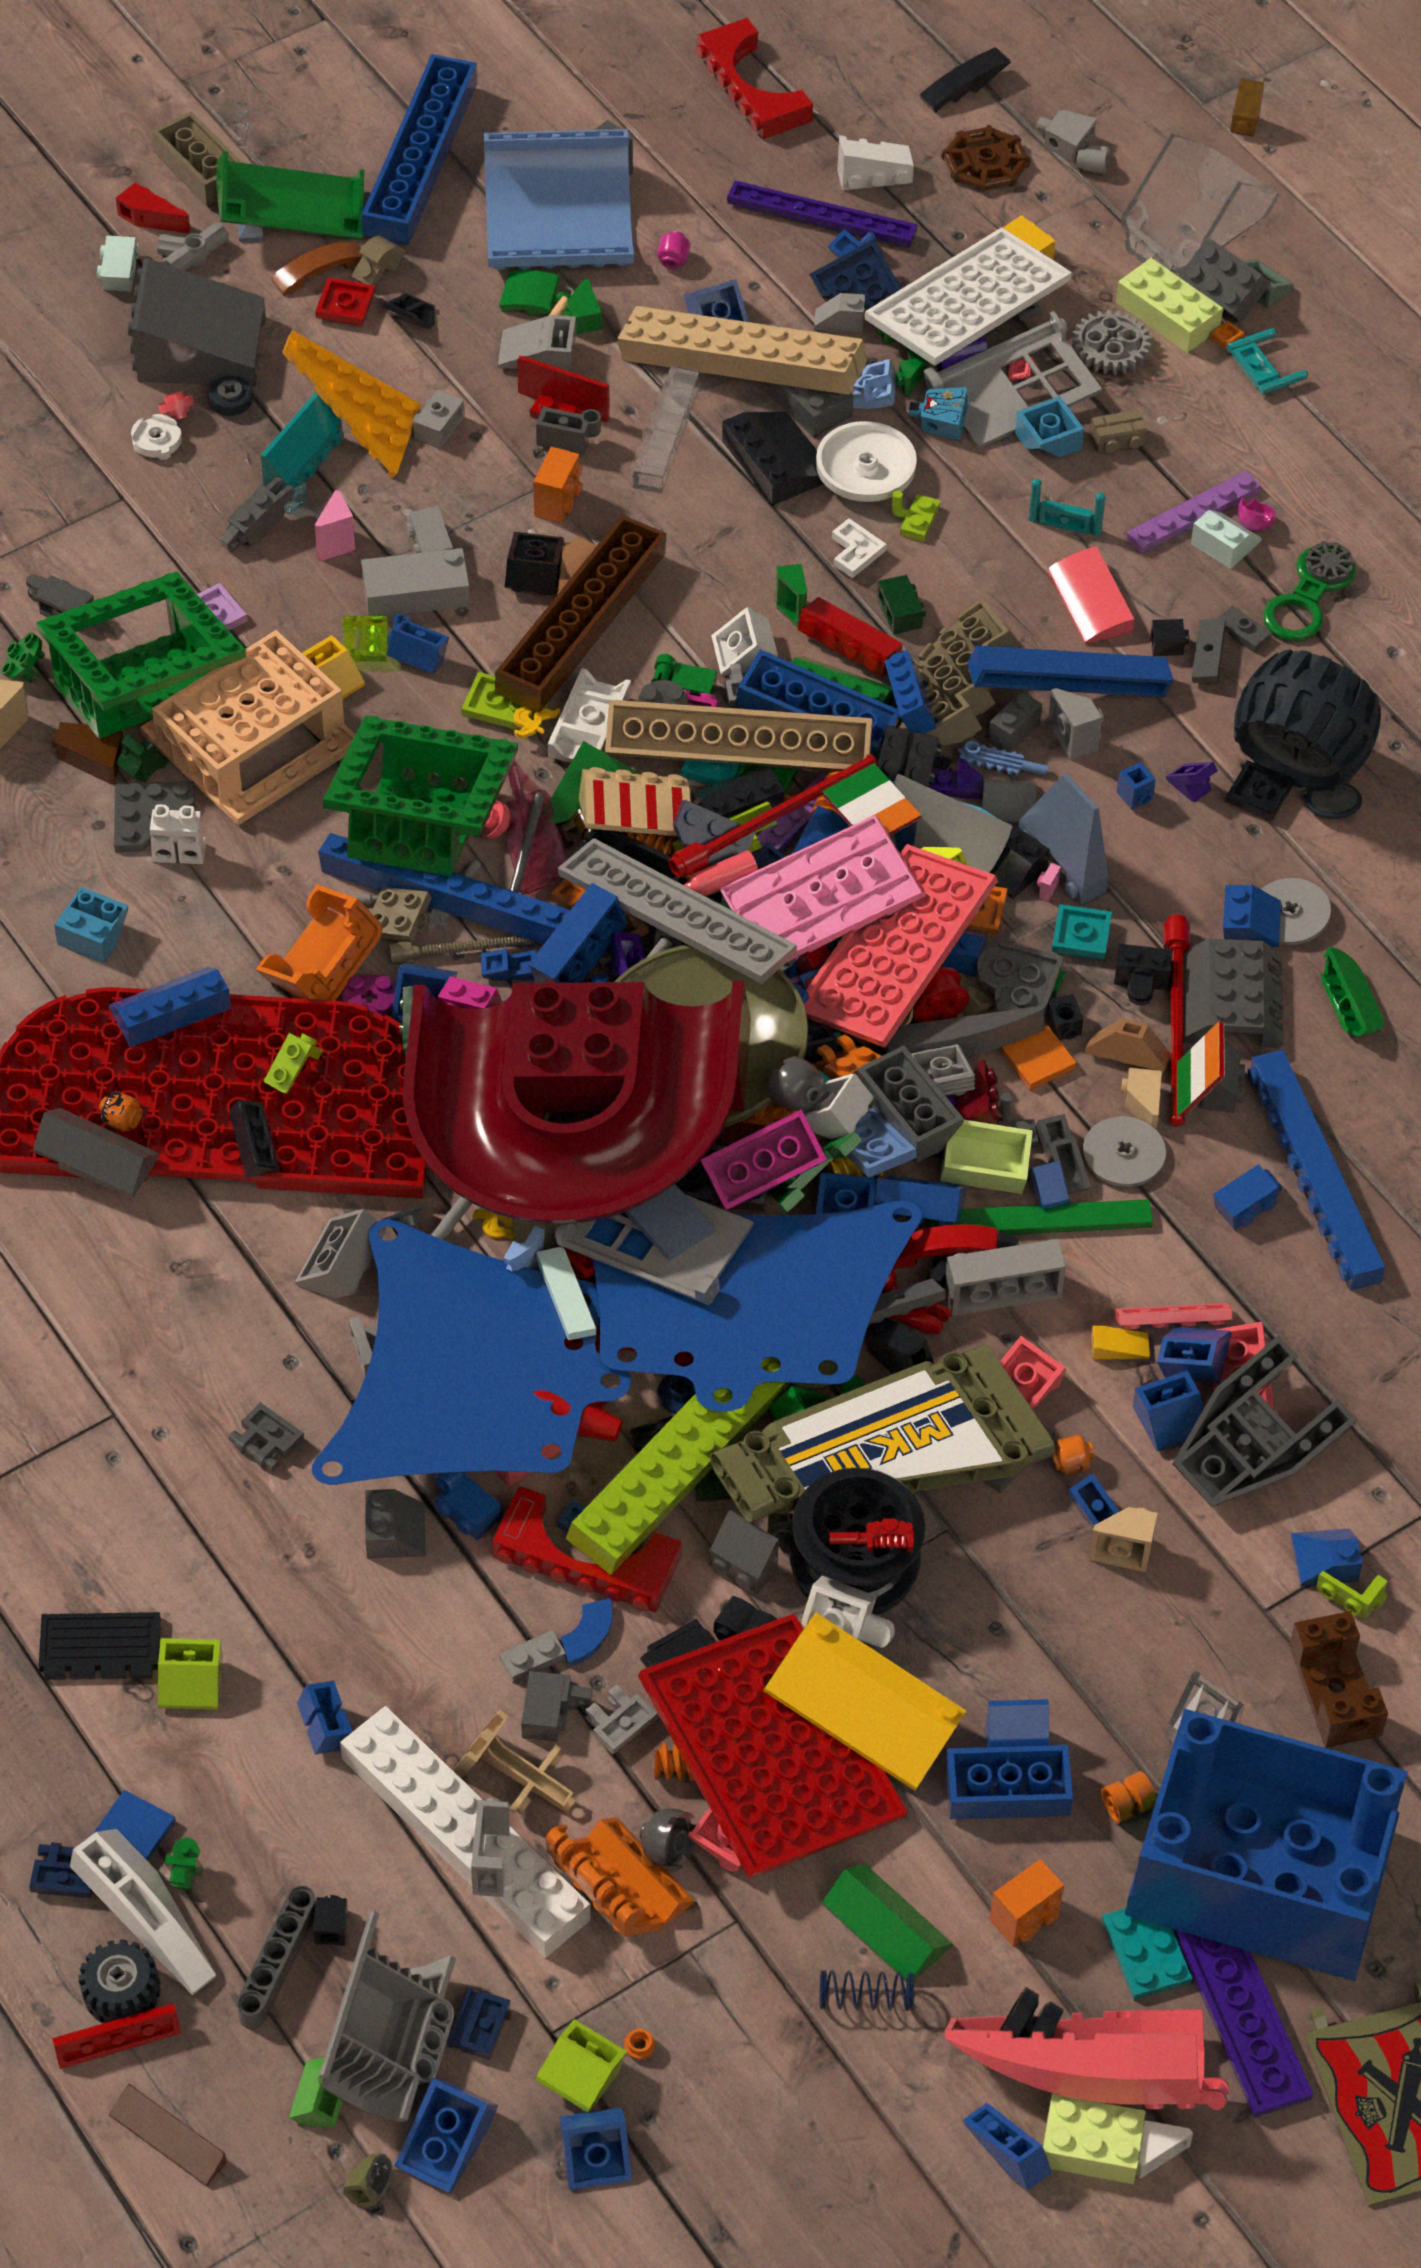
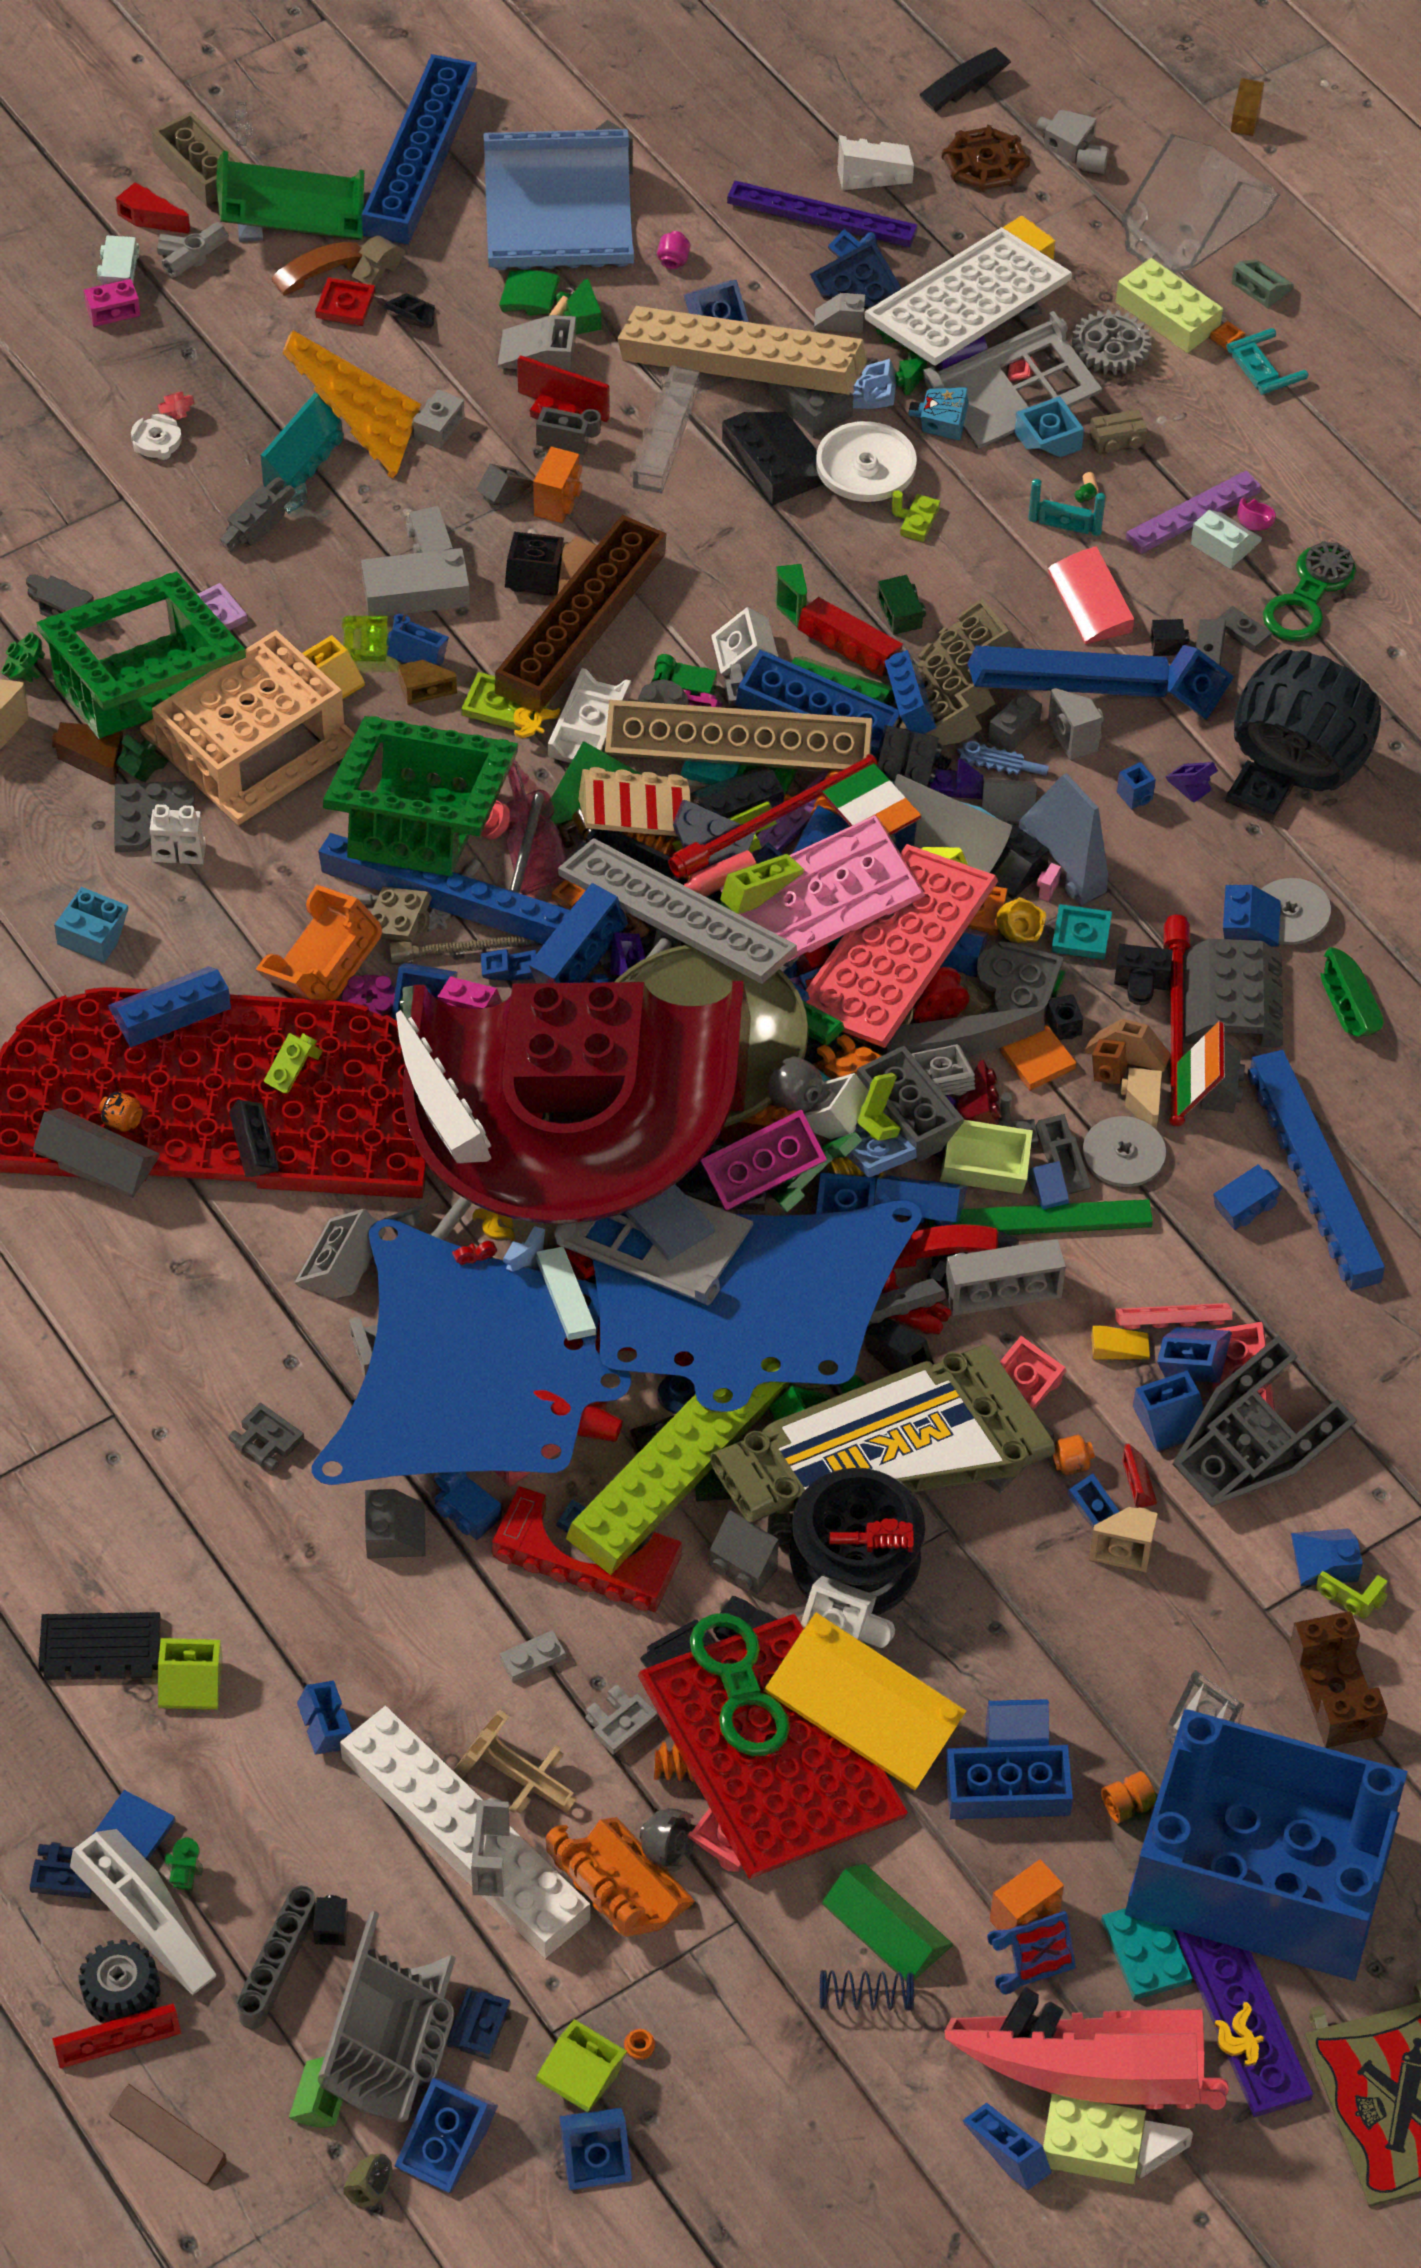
dark grey windscreen [128,258,266,387] -> none
black wheel [208,376,253,416] -> none
bright pink slope [315,490,355,561] -> none
dark grey hinge [521,1671,593,1742] -> none
blue tile [561,1598,613,1667] -> none
red arch [696,17,813,139] -> none
white plate [832,518,887,578] -> none
dark grey brick [1178,237,1271,323] -> none
dark grey wheel [1306,783,1362,819] -> none
none -> dark pink brick [84,279,141,327]
none -> white wedge [396,1010,492,1163]
none -> pearl gold slope [398,660,457,705]
none -> red piece [452,1241,497,1265]
none -> dark grey slope [476,464,533,505]
none -> green bar [690,1613,790,1756]
none -> lime slope [720,854,804,914]
none -> green plate [802,1000,845,1046]
none -> lime bracket [857,1073,901,1141]
none -> blue flag [987,1911,1076,1995]
none -> yellow hair [996,897,1046,943]
none -> green arm [1074,472,1098,503]
none -> dark orange brick [1092,1039,1128,1084]
none -> red slope [1122,1444,1157,1508]
none -> blue slope [1167,645,1234,720]
none -> yellow piece [1214,2002,1264,2067]

